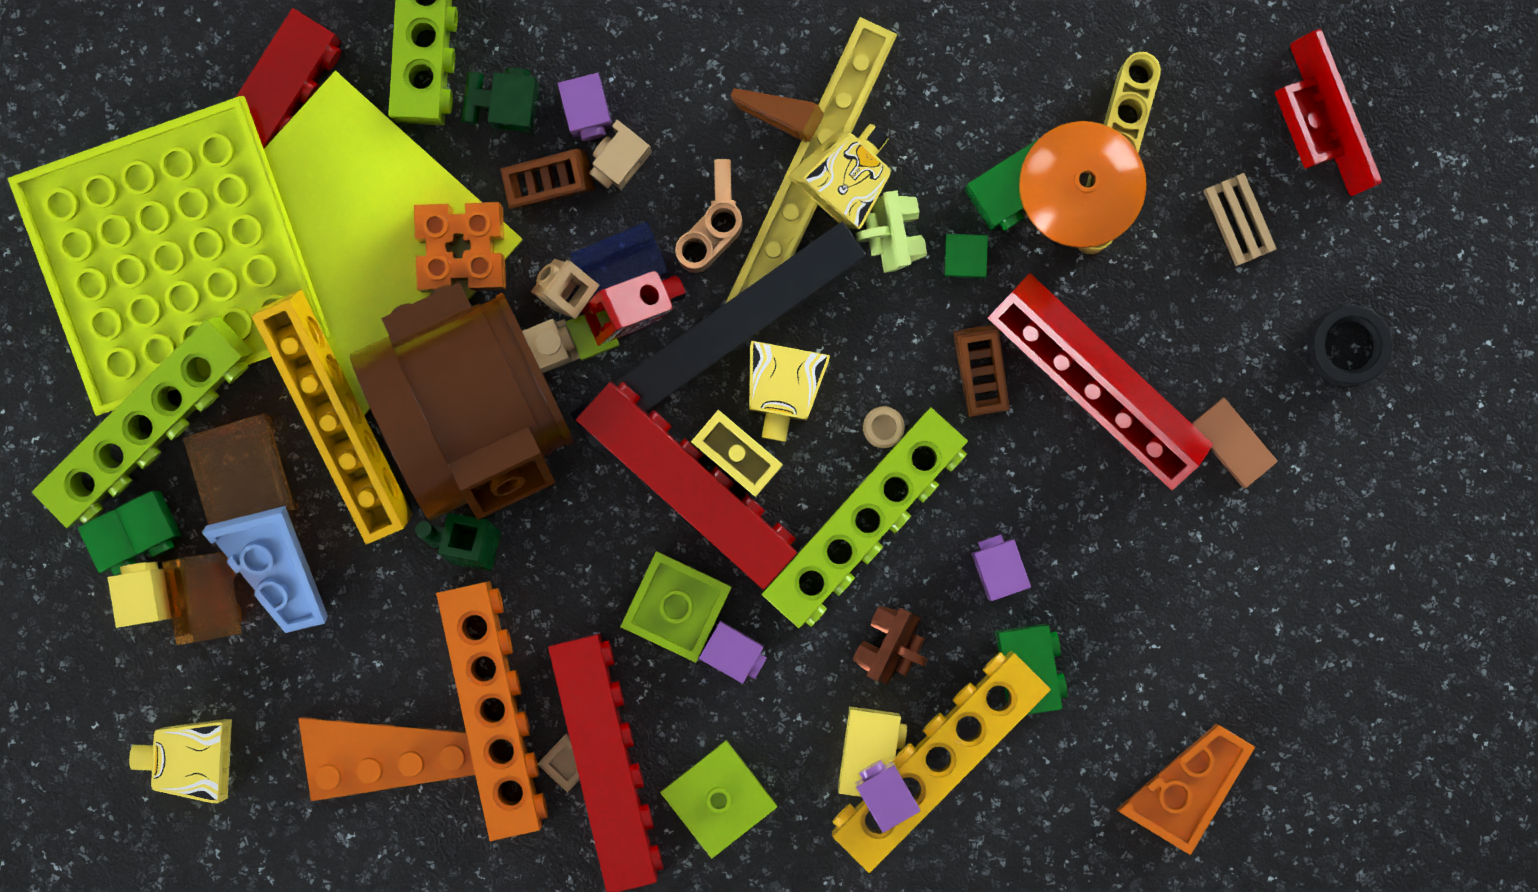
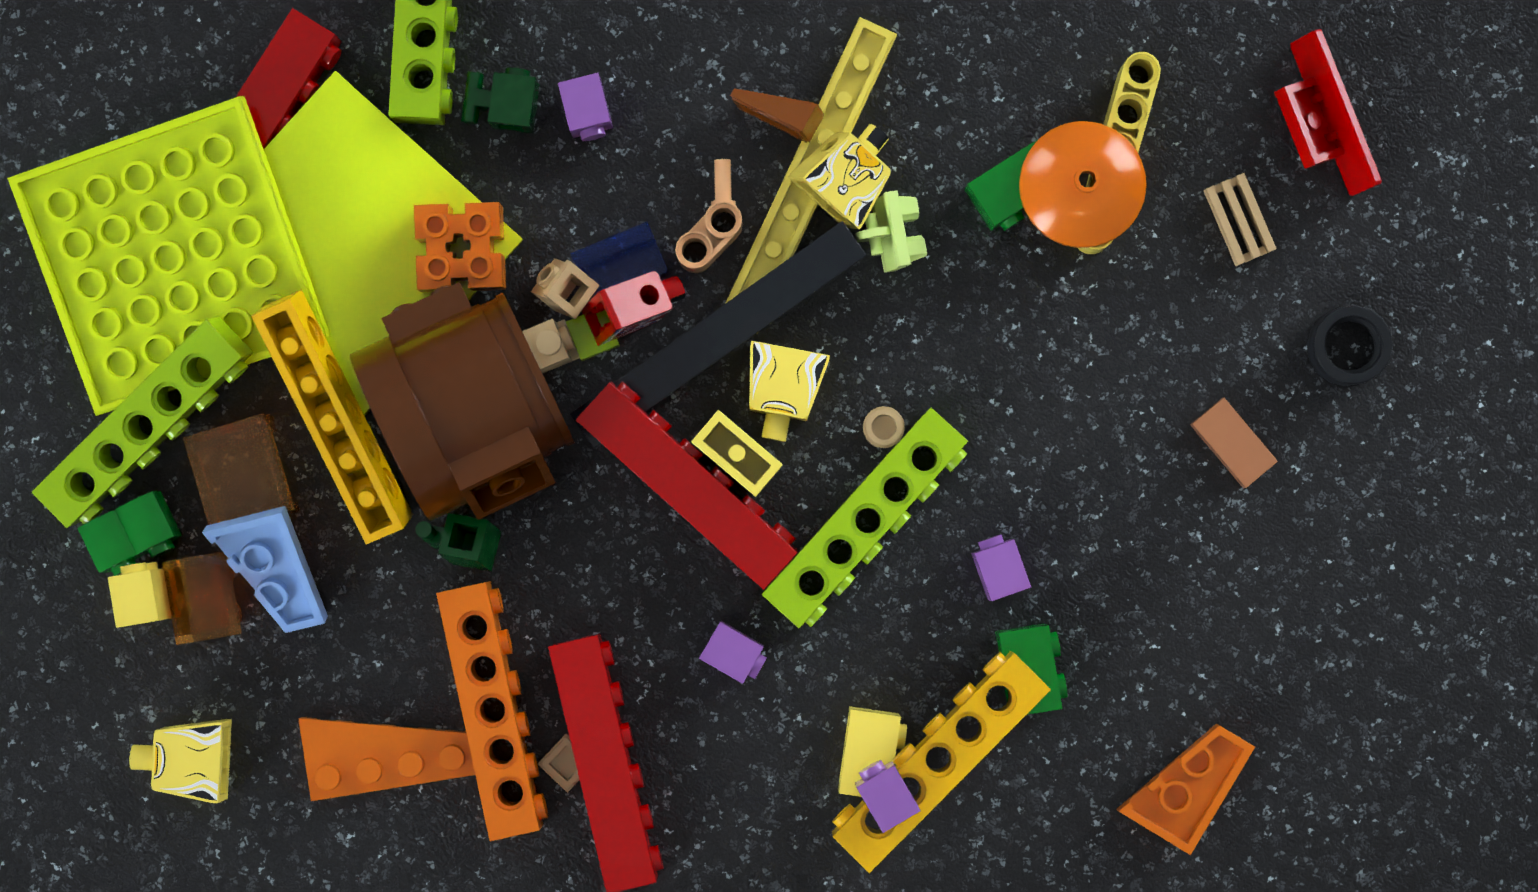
dark orange slope [500,149,595,209] -> none
tan brick [589,120,652,190] -> none
lime plate [620,551,732,663] -> none
lime plate [660,740,778,859] -> none
copper hips [853,606,928,685] -> none
green tile [944,234,988,278] -> none
dark orange slope [953,325,1010,417] -> none
red brick [988,273,1213,490] -> none

